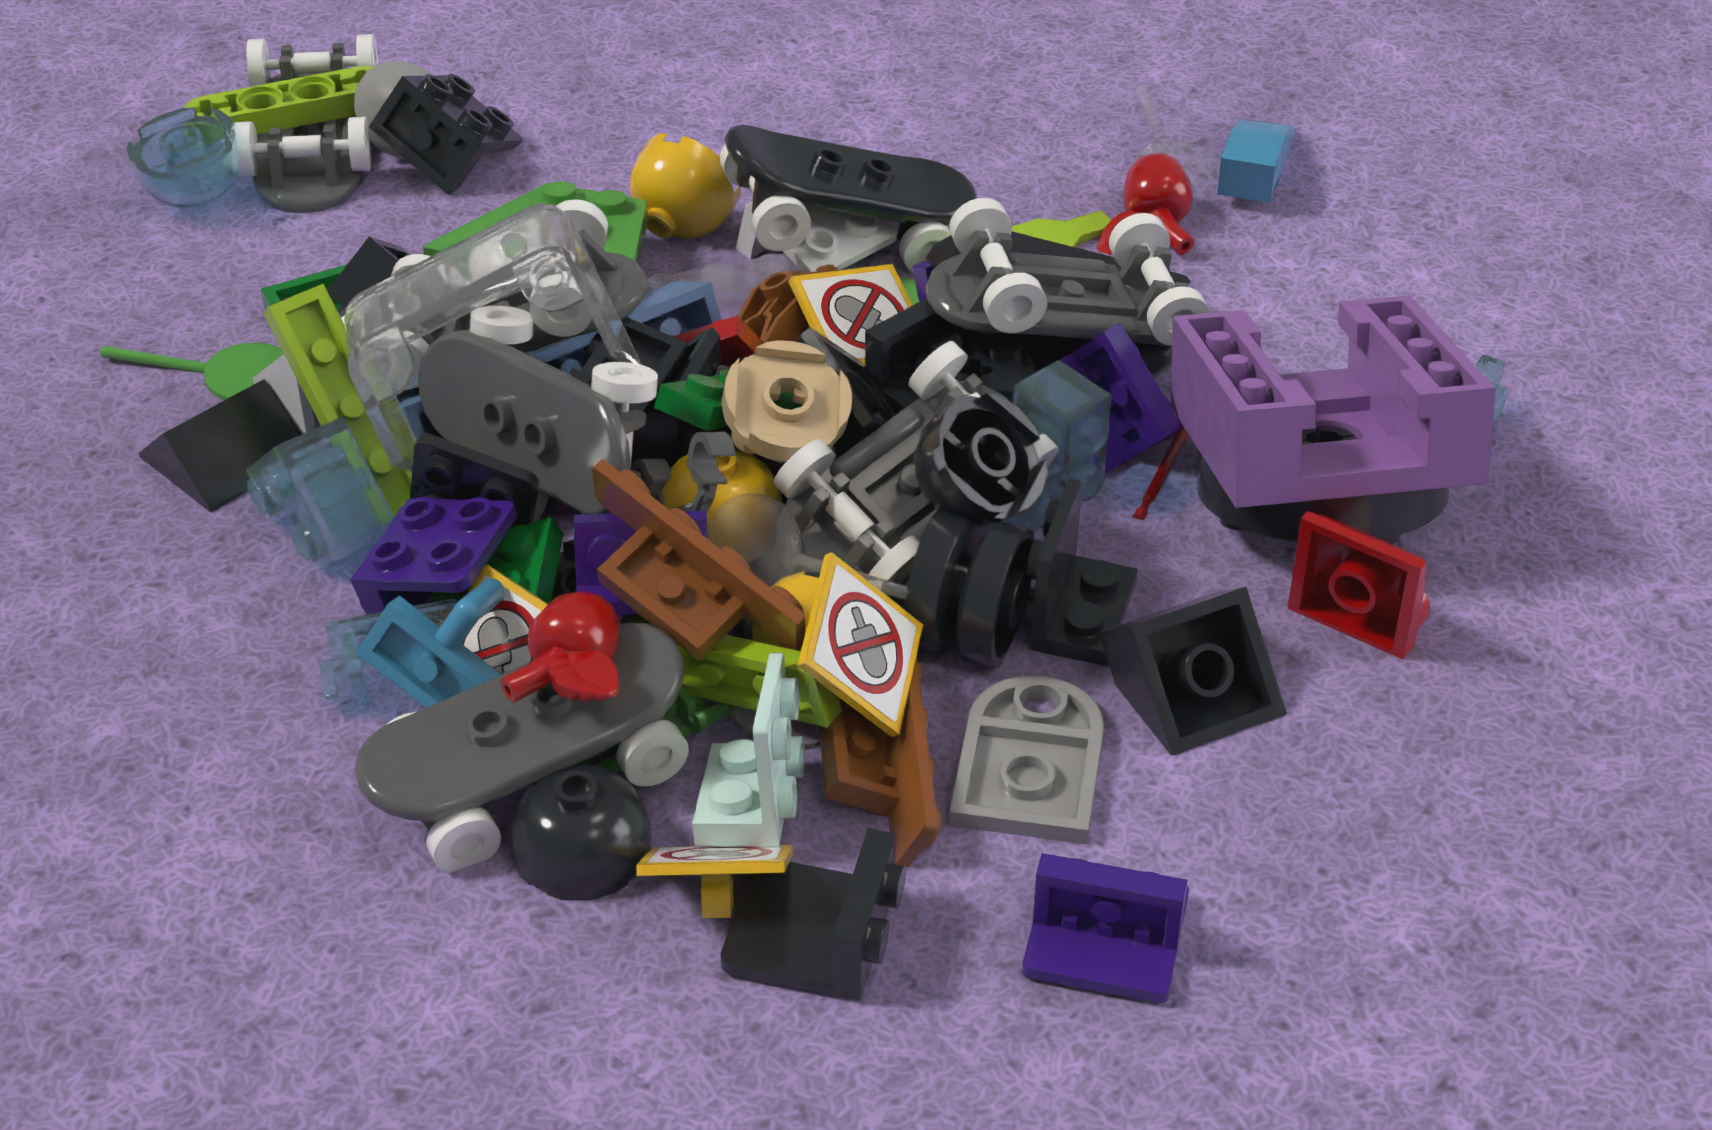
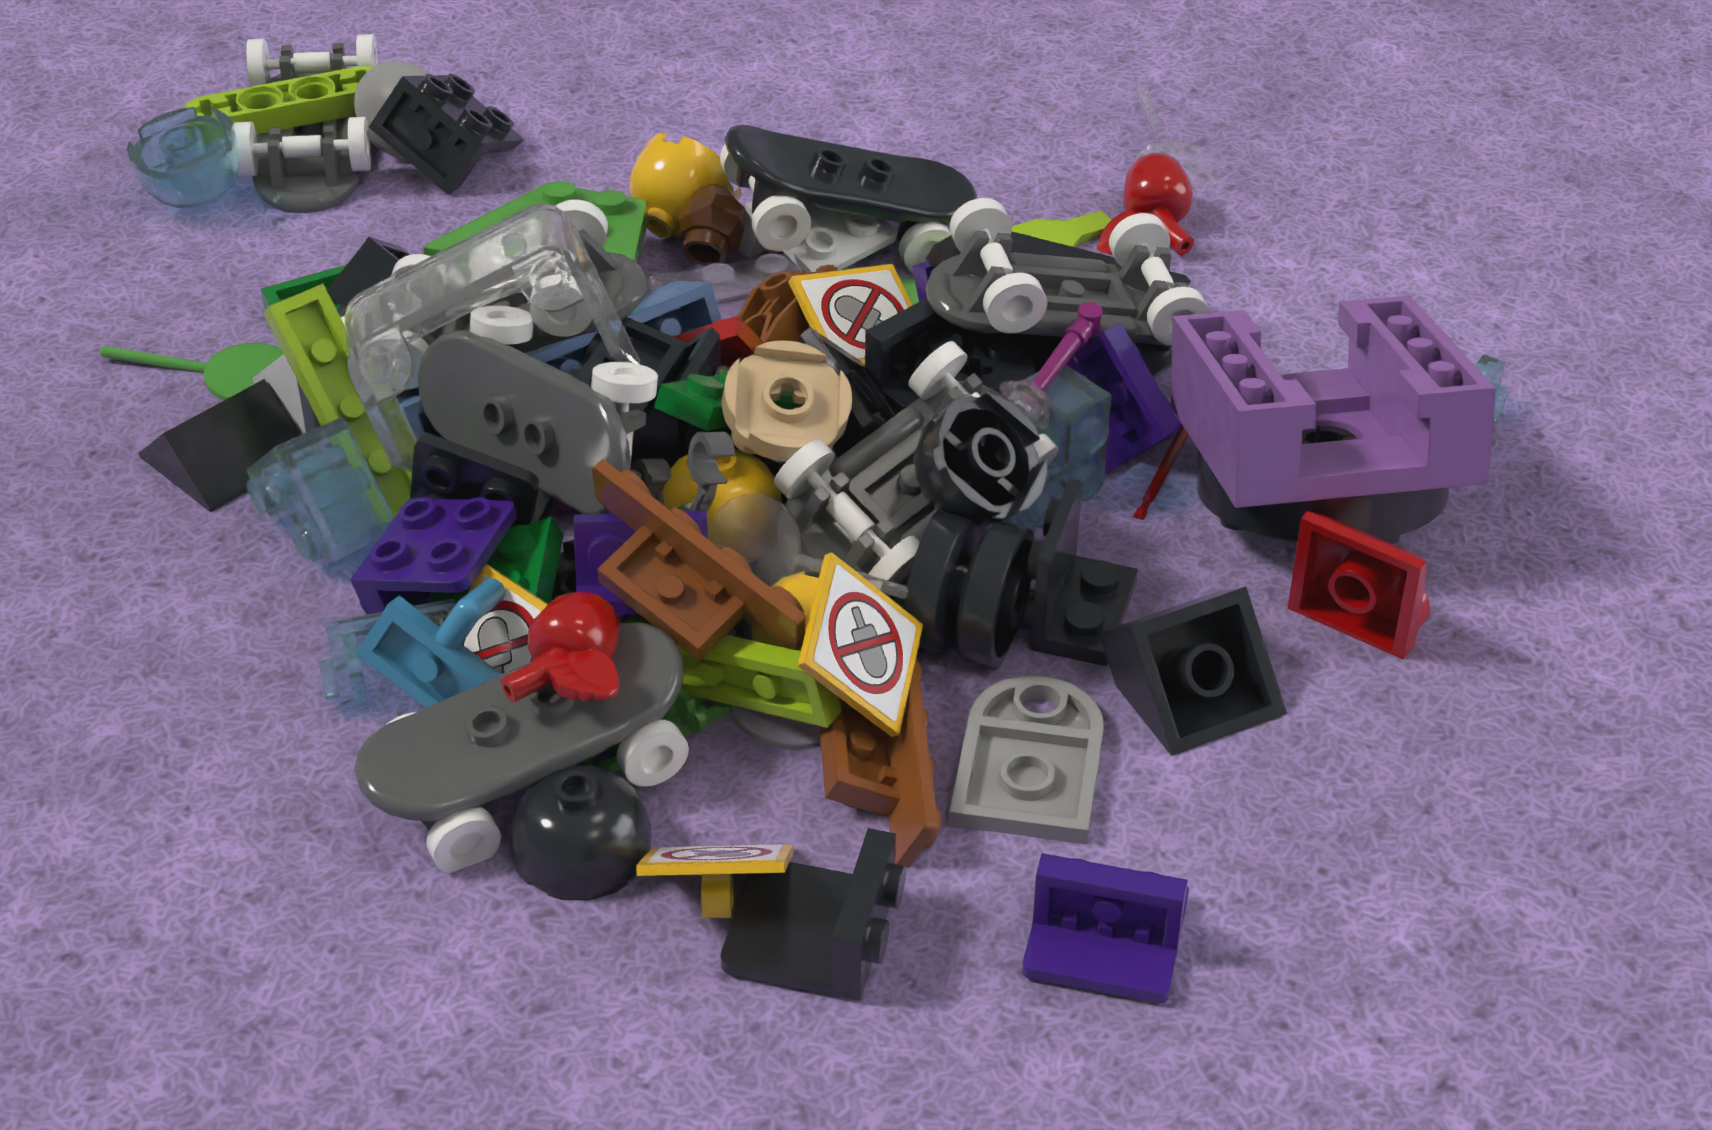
light aqua bracket [692,653,805,847] -> none
dark azure slope [1217,118,1295,203] -> none
none -> reddish brown rock [677,184,745,267]
none -> piece [1000,302,1103,429]

